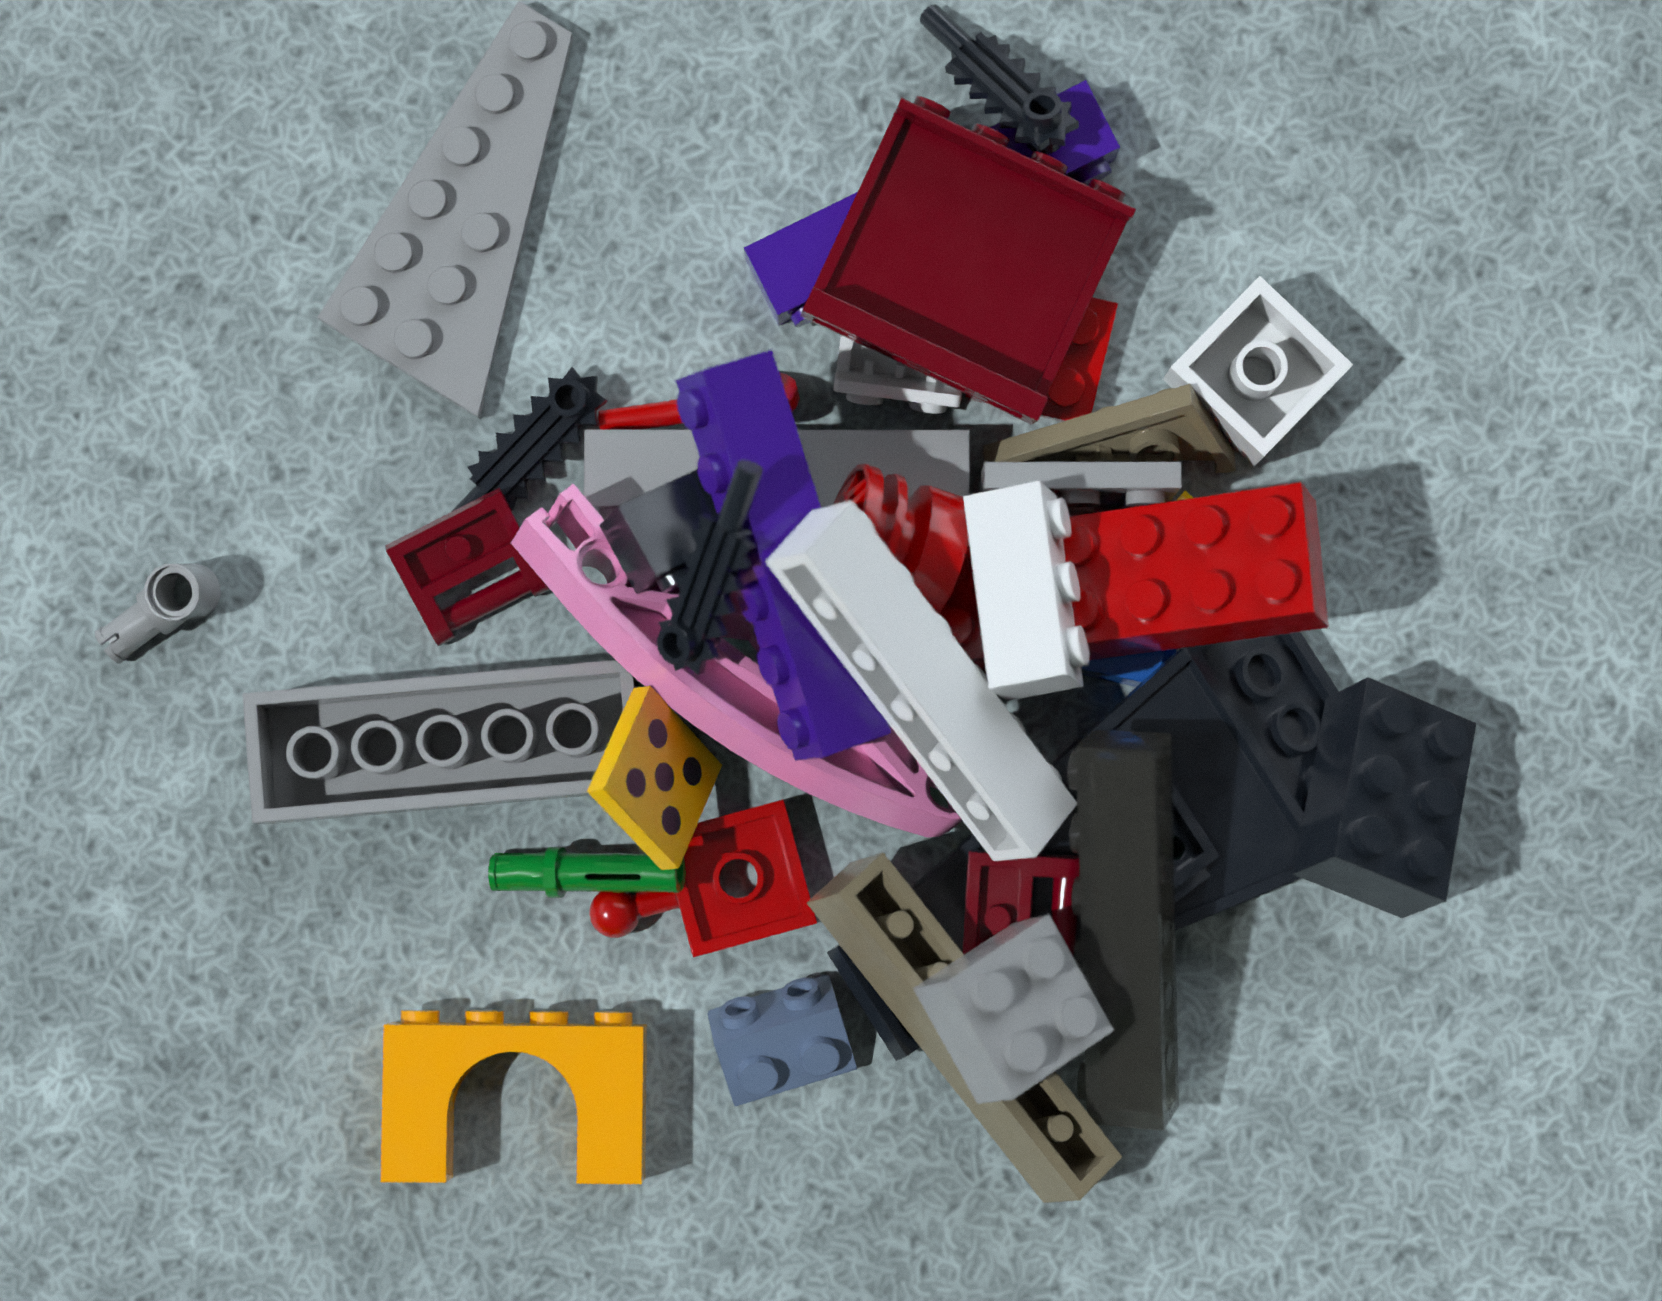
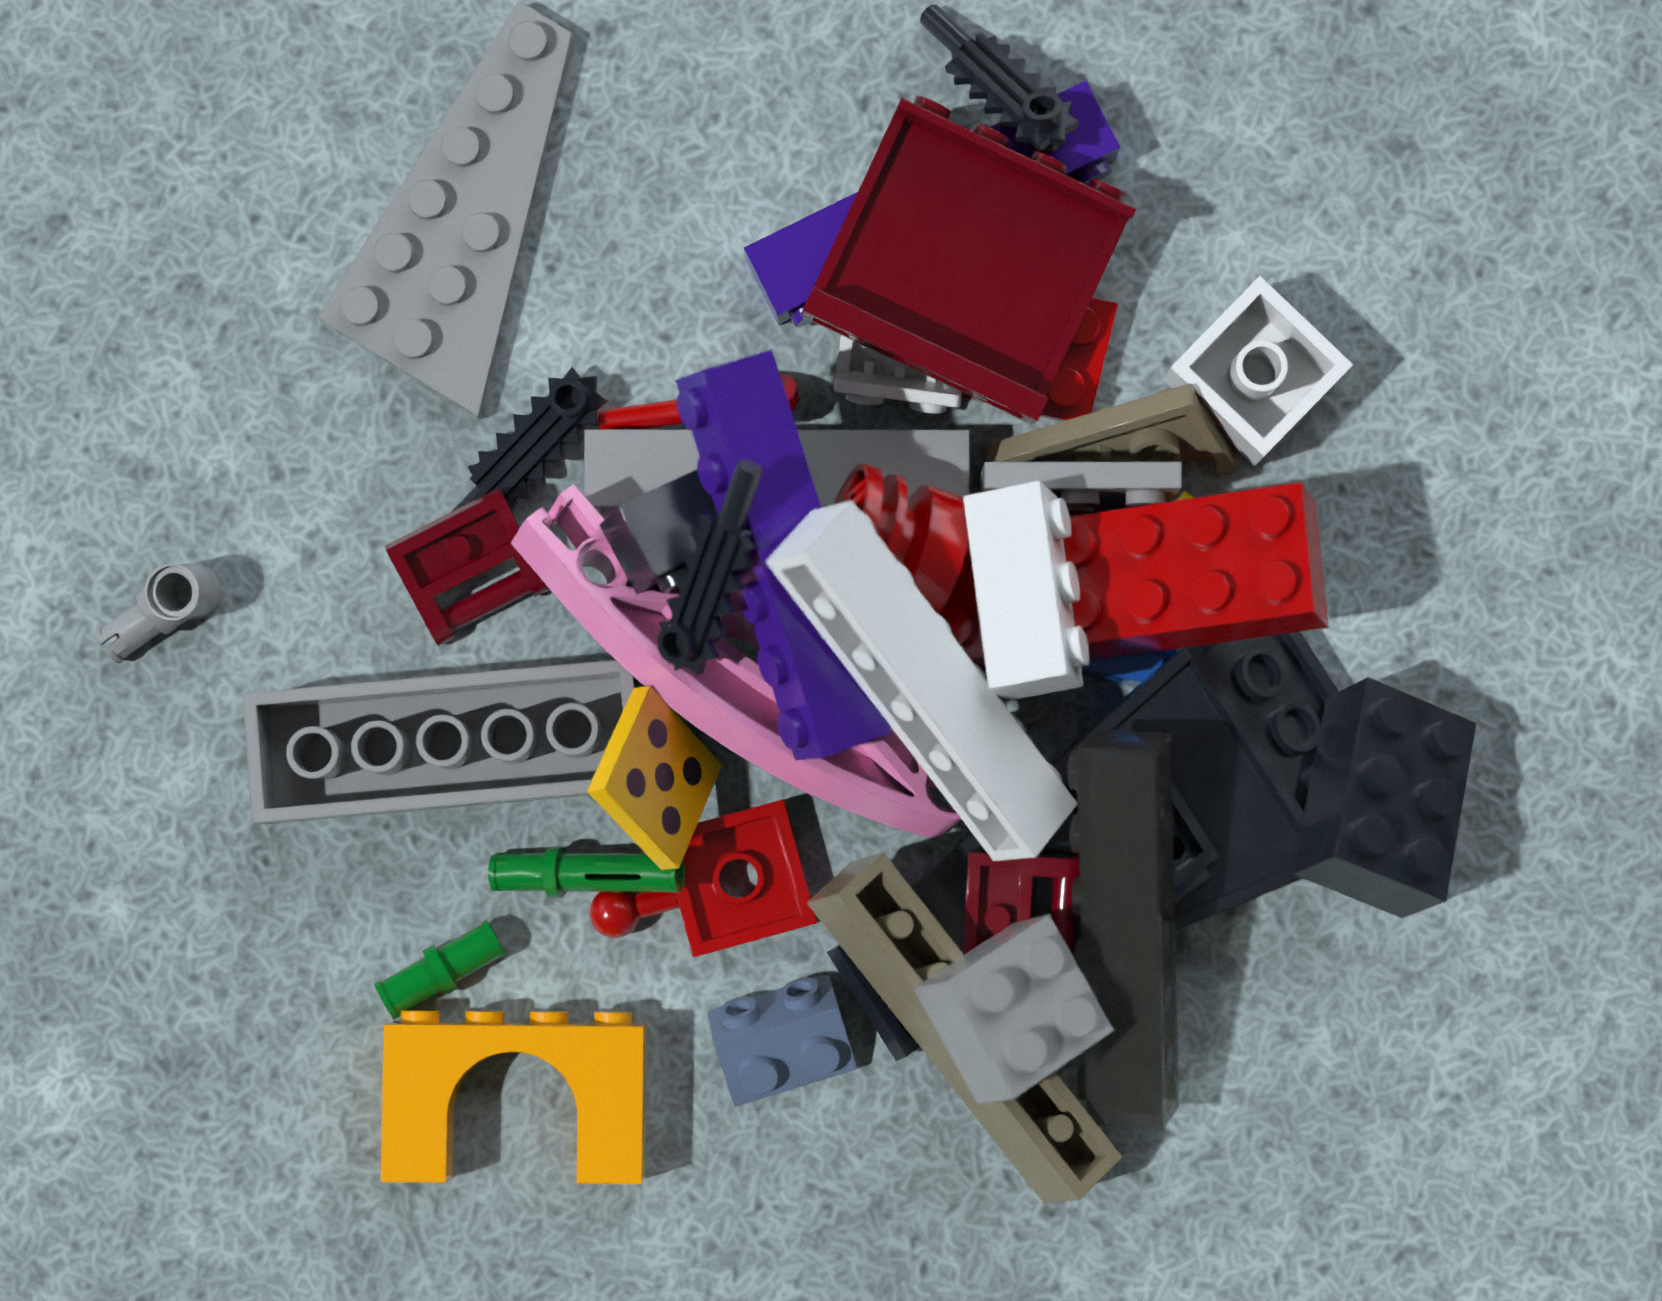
none -> green pin [374,919,507,1020]

